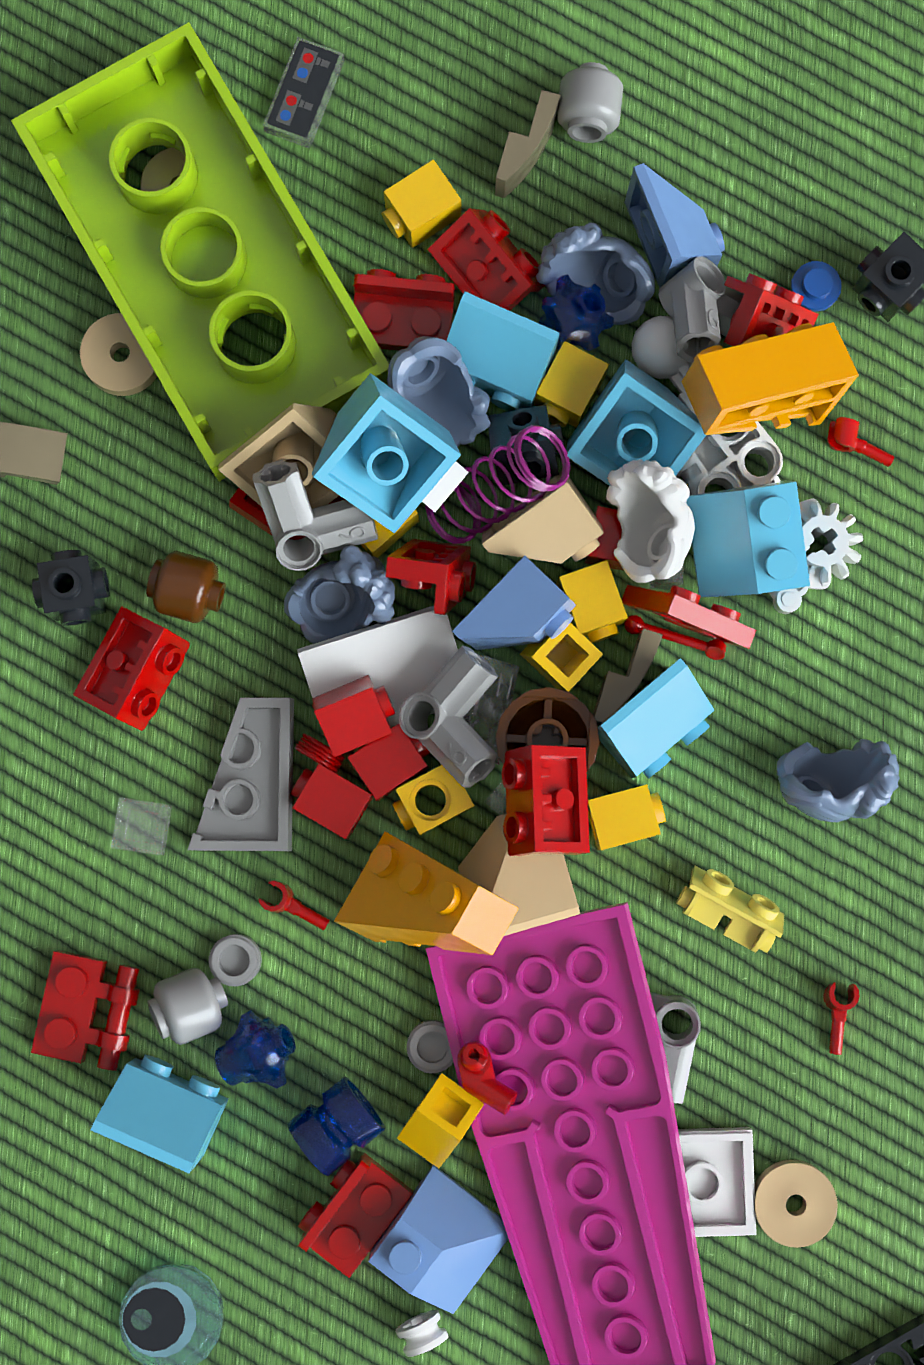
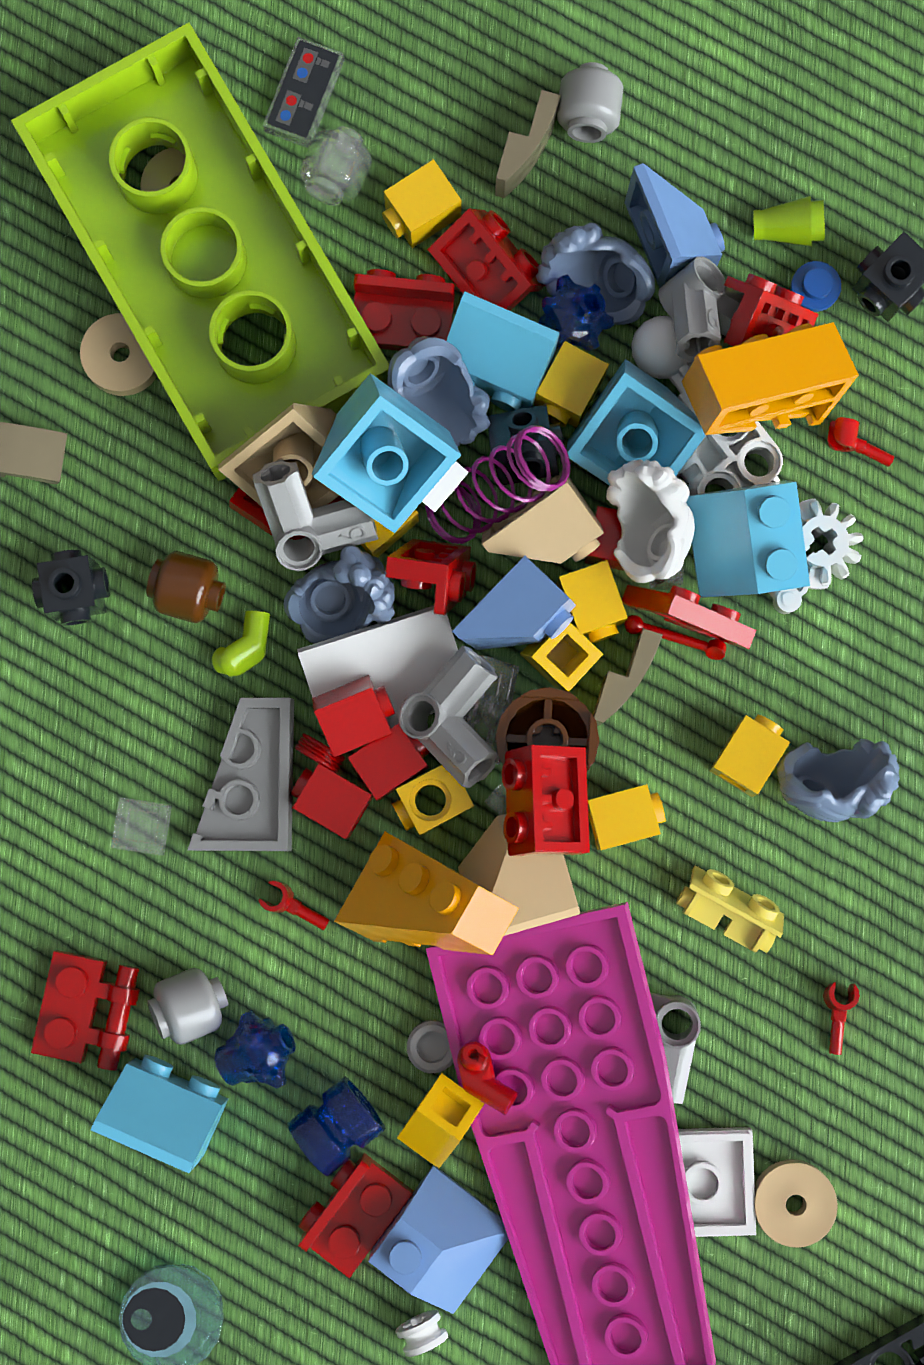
red bracket [73,606,190,731] -> none
light grey tile [209,934,262,986] -> none
slope [598,658,714,779] -> none
none -> lime arm [212,611,270,677]
none -> clear head [299,126,372,206]
none -> yellow brick [709,714,790,797]
none -> lime cone [753,196,825,247]

